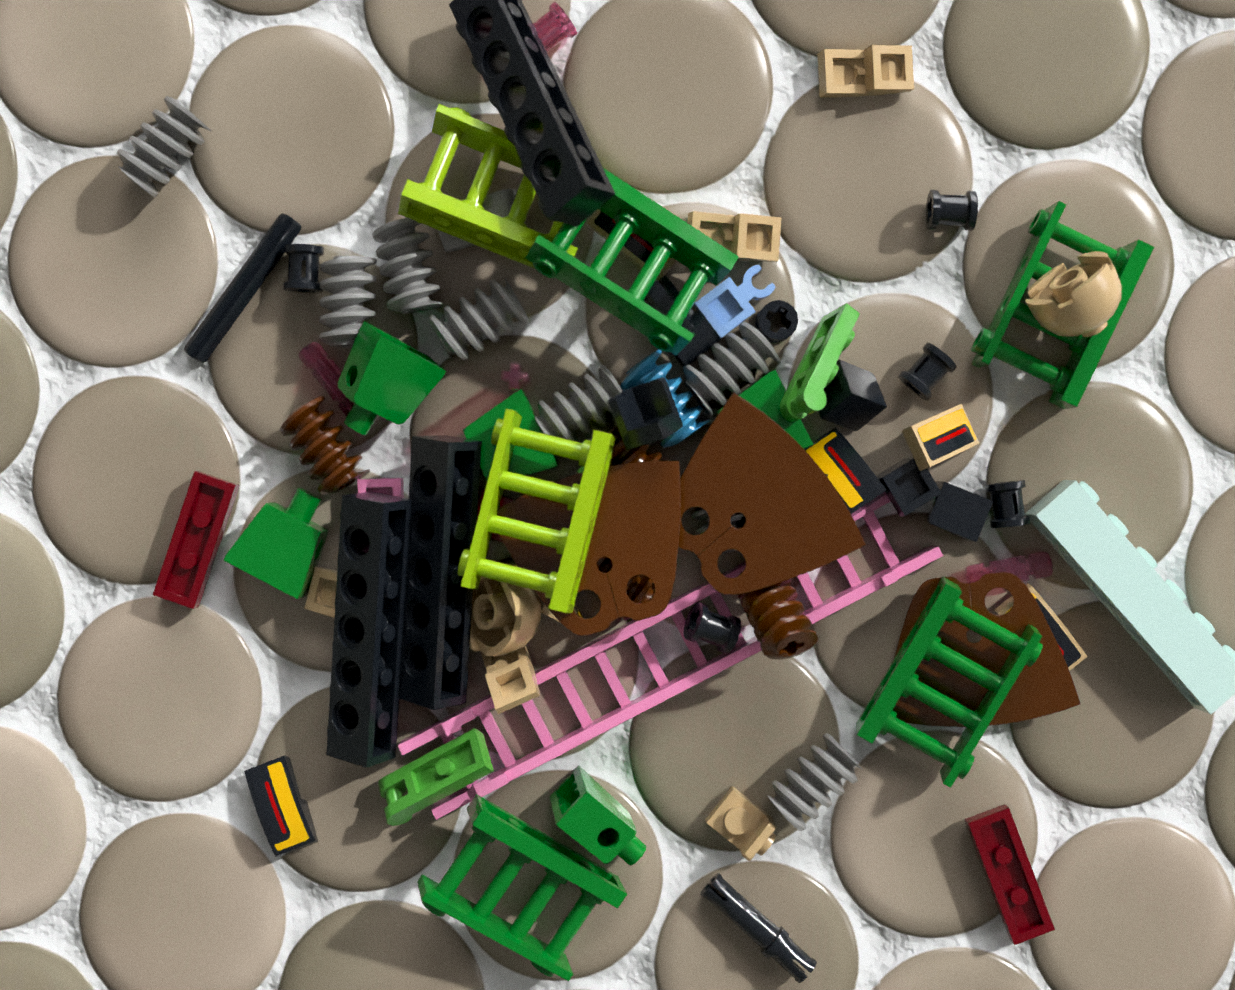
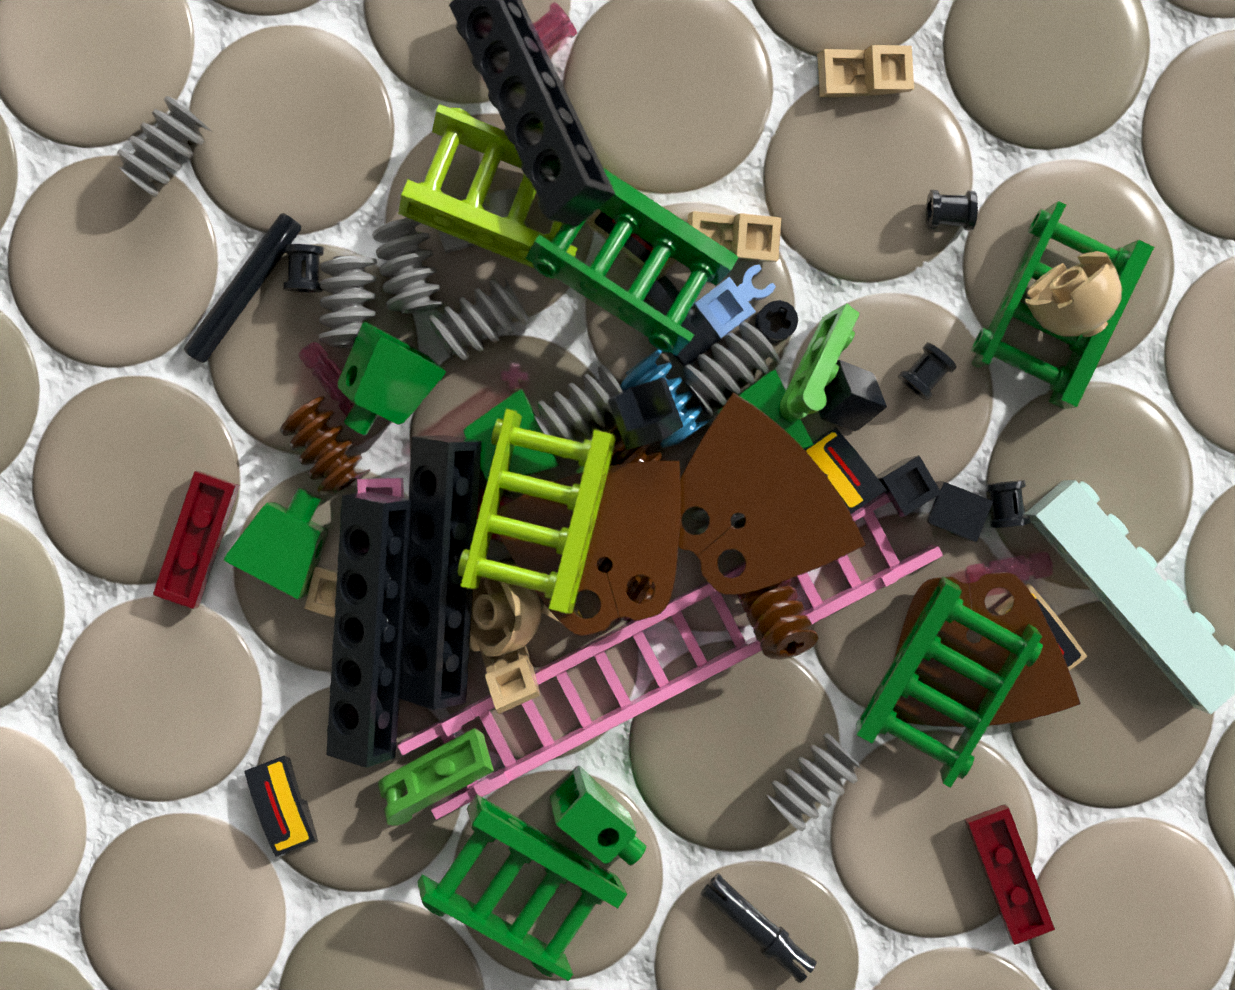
black bush [684,602,741,653] -> none
tan bracket [705,786,776,861] -> none
slope [901,404,979,471] -> none

